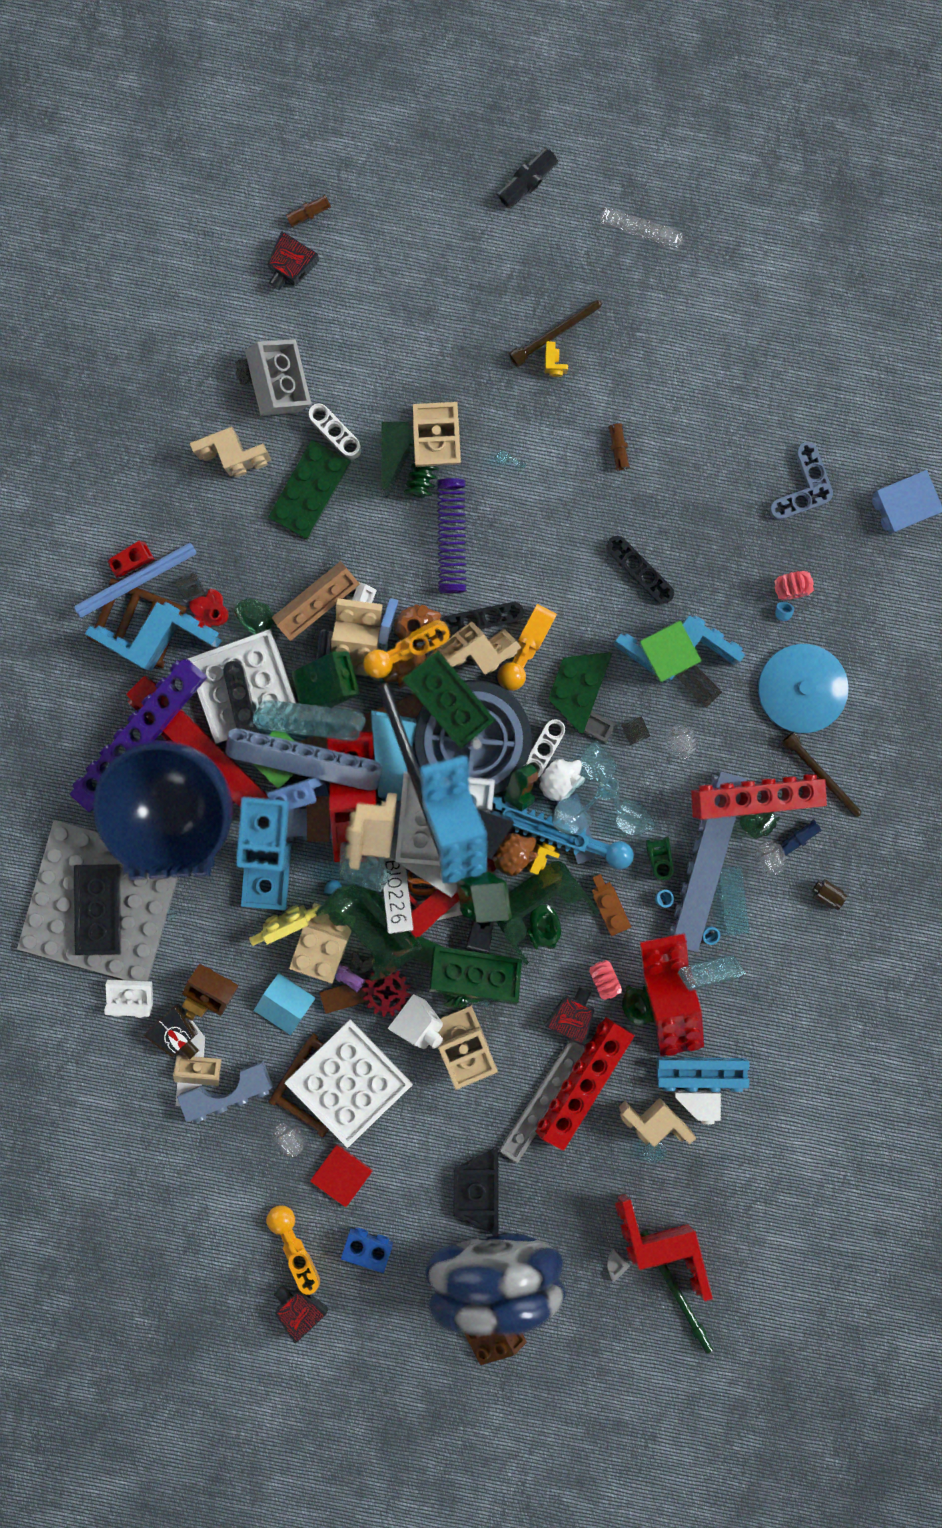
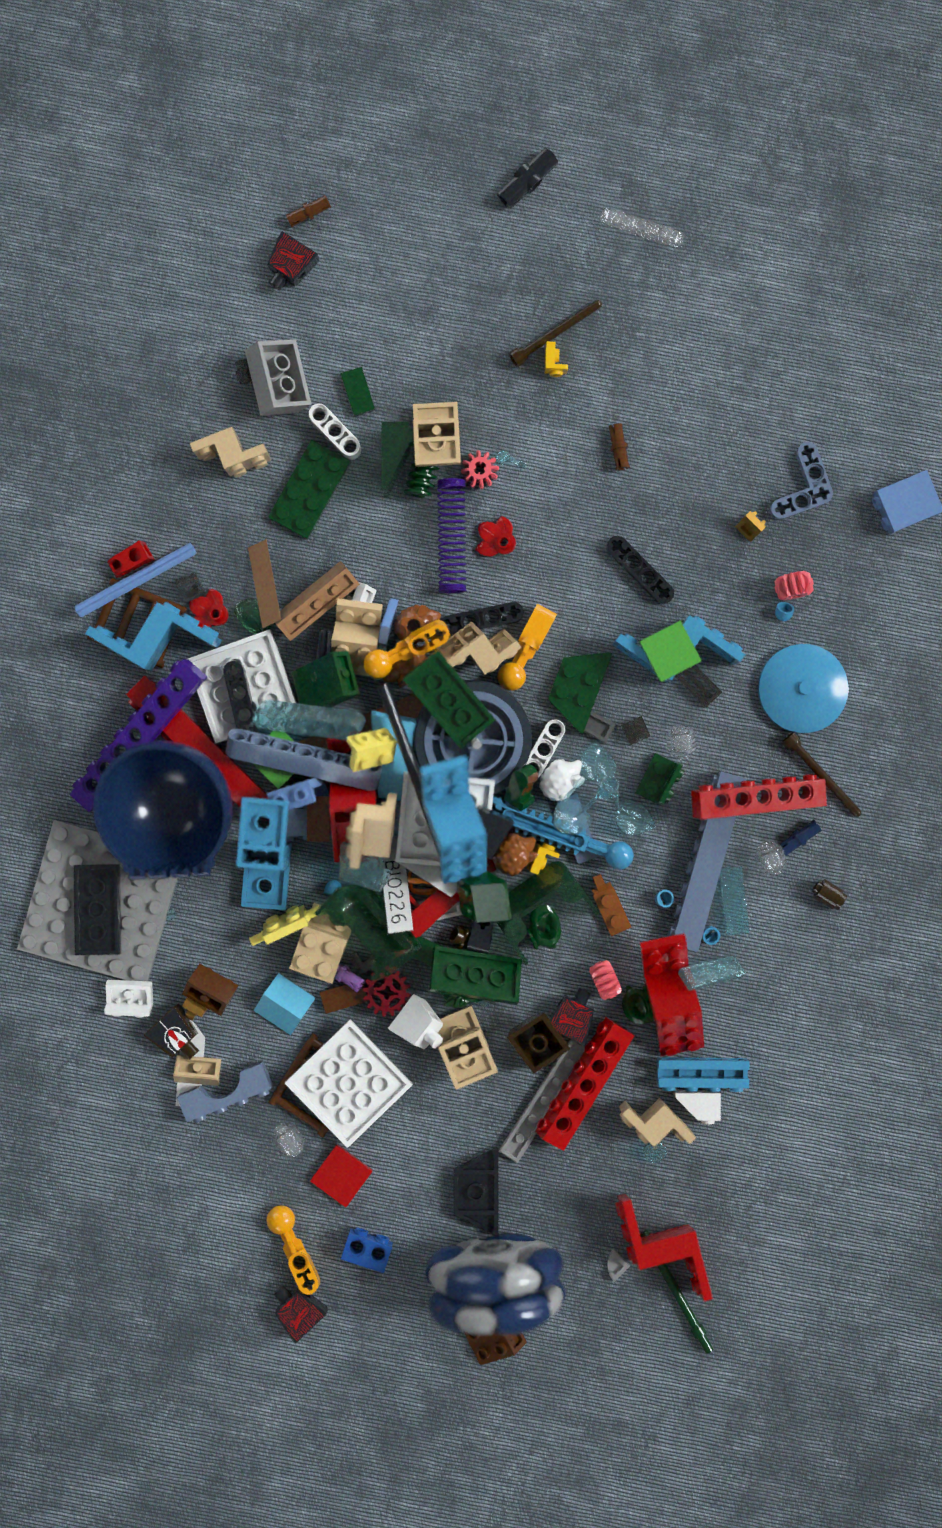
dark green piece [646,836,673,880] -> none
clear green hat [739,812,780,839] -> none
none -> medium nougat sticker [248,539,281,628]
none -> dark green tile [341,367,375,417]
none -> light yellow bracket [347,728,397,772]
none -> dark brown plate [449,925,469,949]
none -> coral gear [461,451,499,489]
none -> red plate [475,516,516,557]
none -> dark brown slope [507,1012,570,1074]
none -> dark green bracket [635,753,684,805]
none -> pearl gold tile [735,511,766,542]

